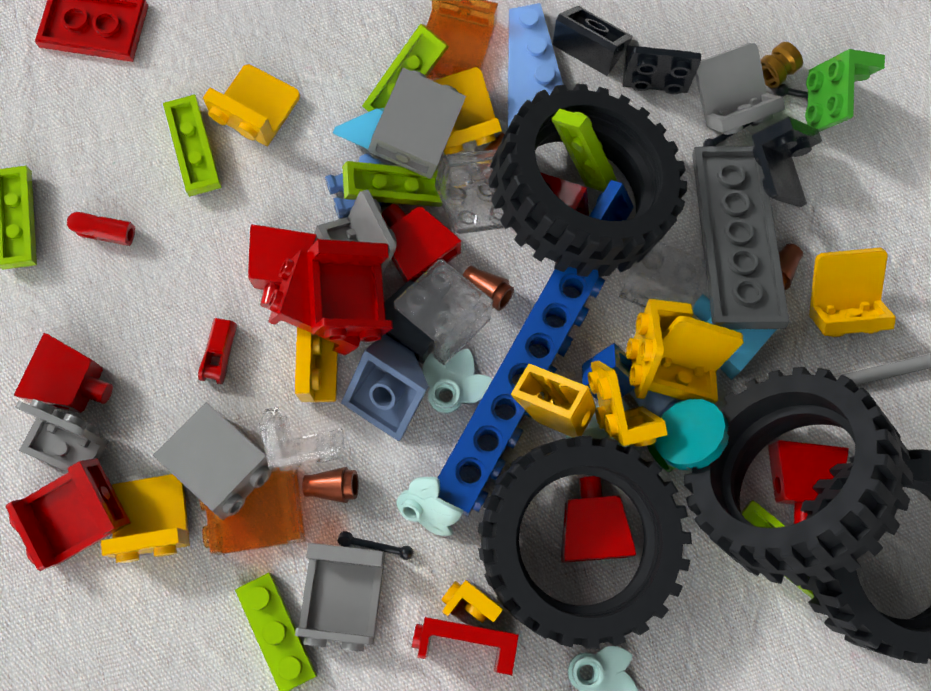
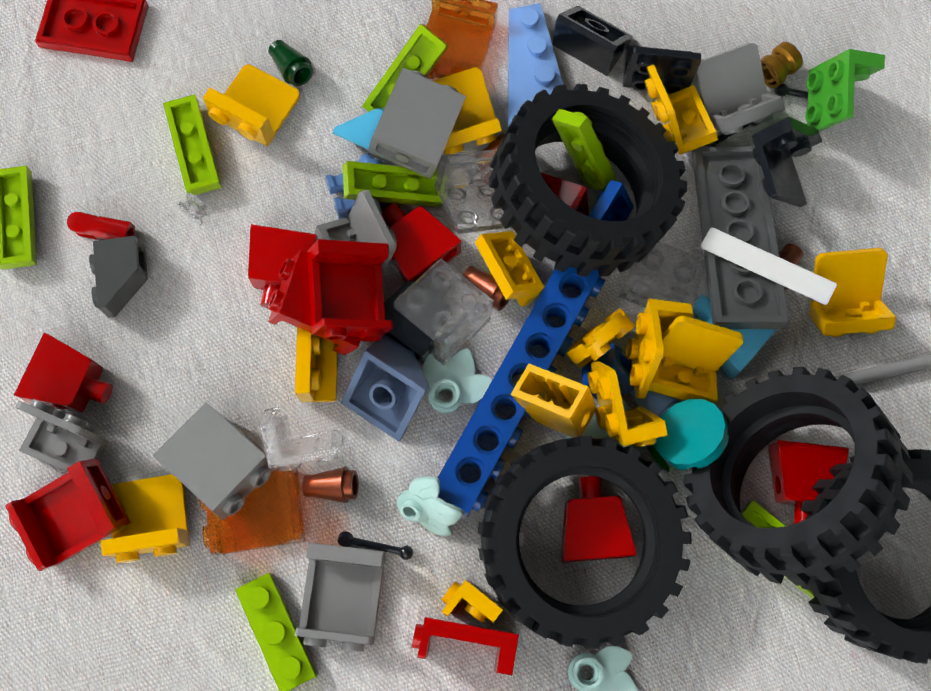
red bar [198,318,237,385] -> none
none -> dark grey slope [89,236,148,318]
none -> clear bush [177,192,212,226]
none -> dark green cone [268,40,313,86]
none -> yellow bracket [475,231,545,307]
none -> yellow plate [566,308,635,368]
none -> yellow bracket [644,64,718,155]
none -> white sticker [700,227,837,305]

